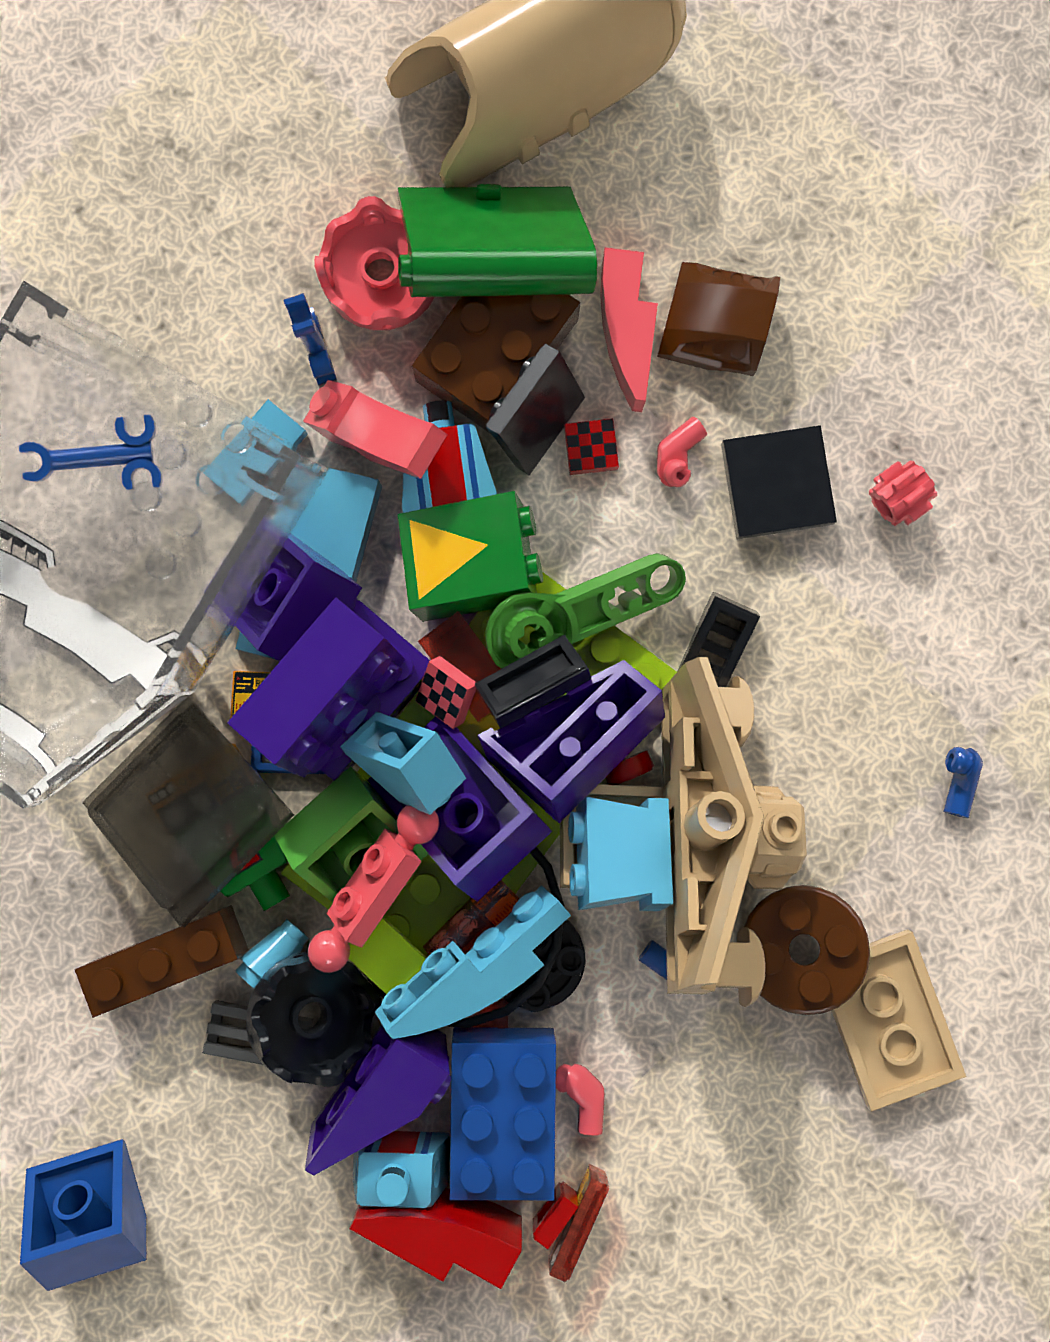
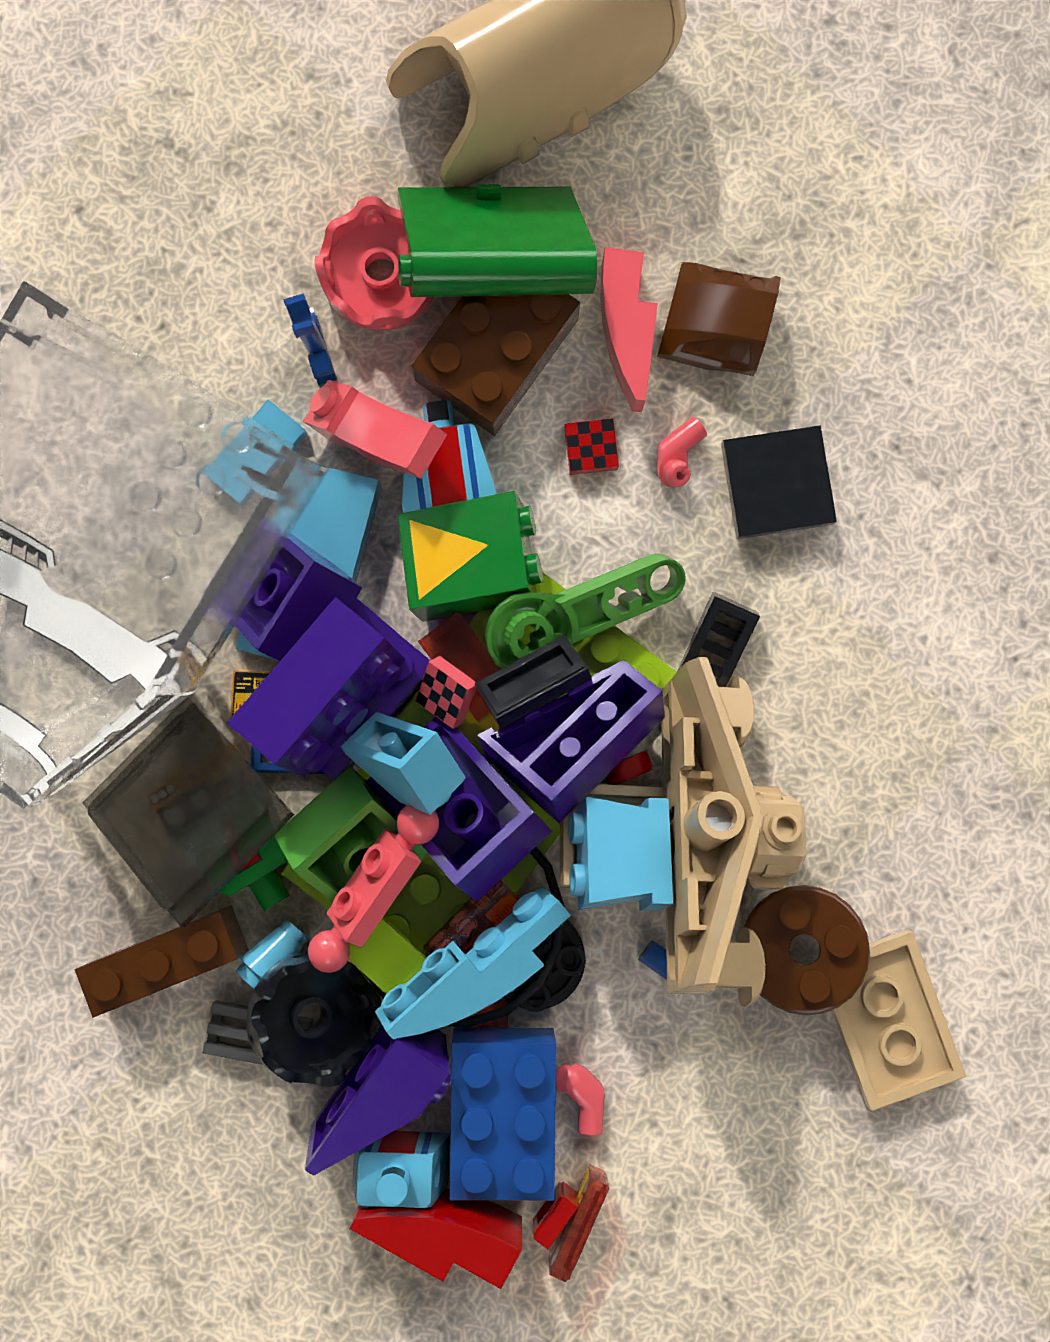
blue bar [18,414,163,491] -> none
blue slope [20,1139,147,1291] -> none
black tile [486,344,585,476] -> none
coral gear [869,460,937,526] -> none
blue arm [943,747,983,818] -> none

